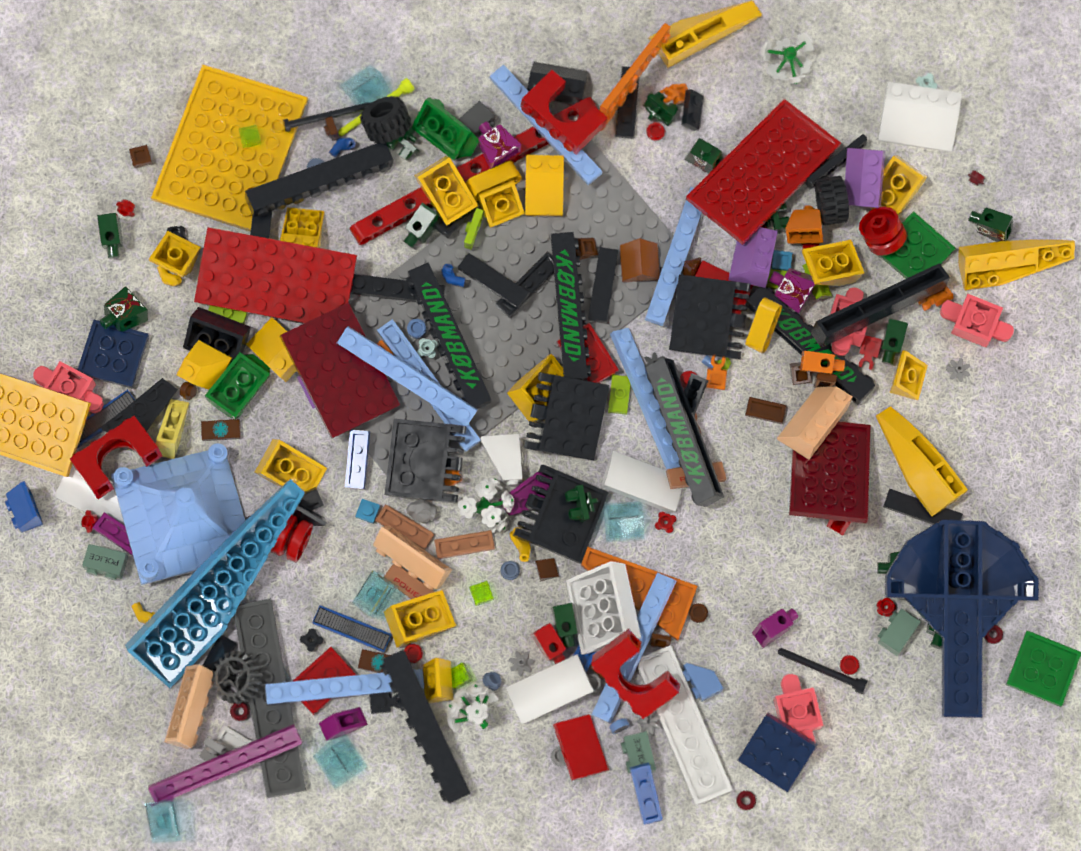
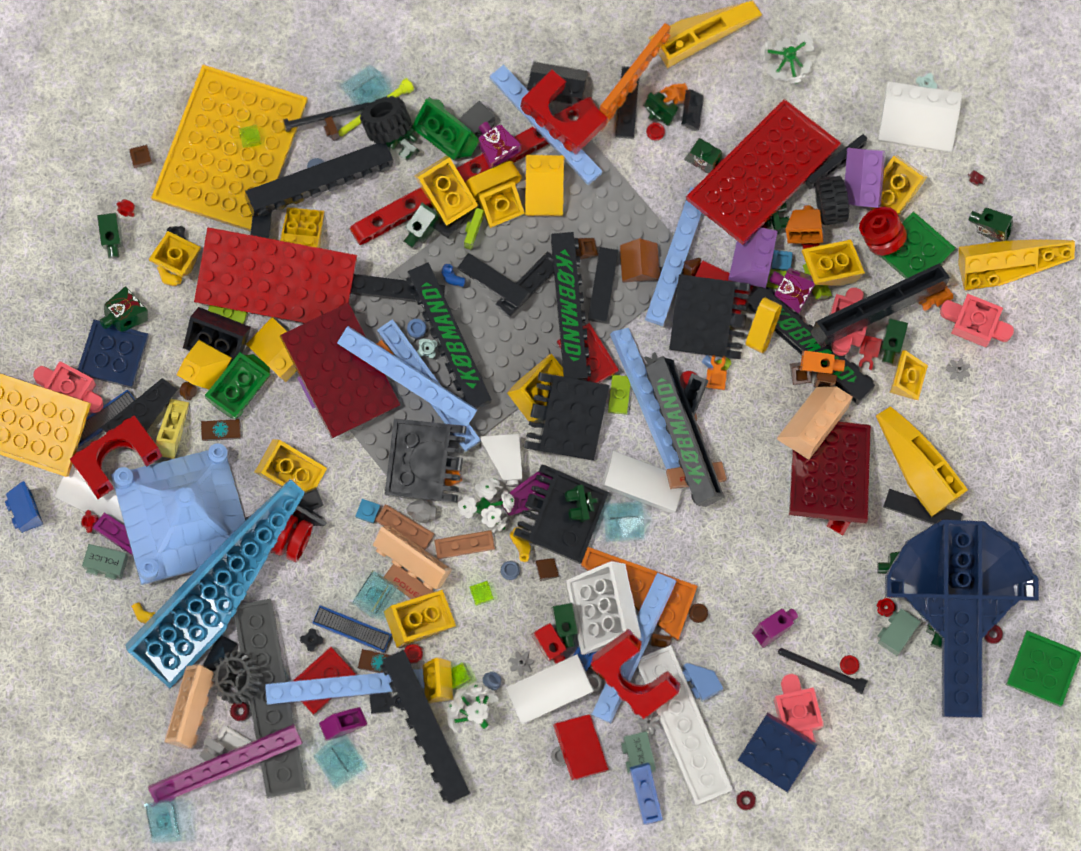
blue arm [329,138,356,158] -> none
plate [345,430,370,489] -> none
medium blue tile [609,718,630,734] -> none
red plate [655,512,677,533] -> none
reddish brown tile [745,397,787,424] -> none

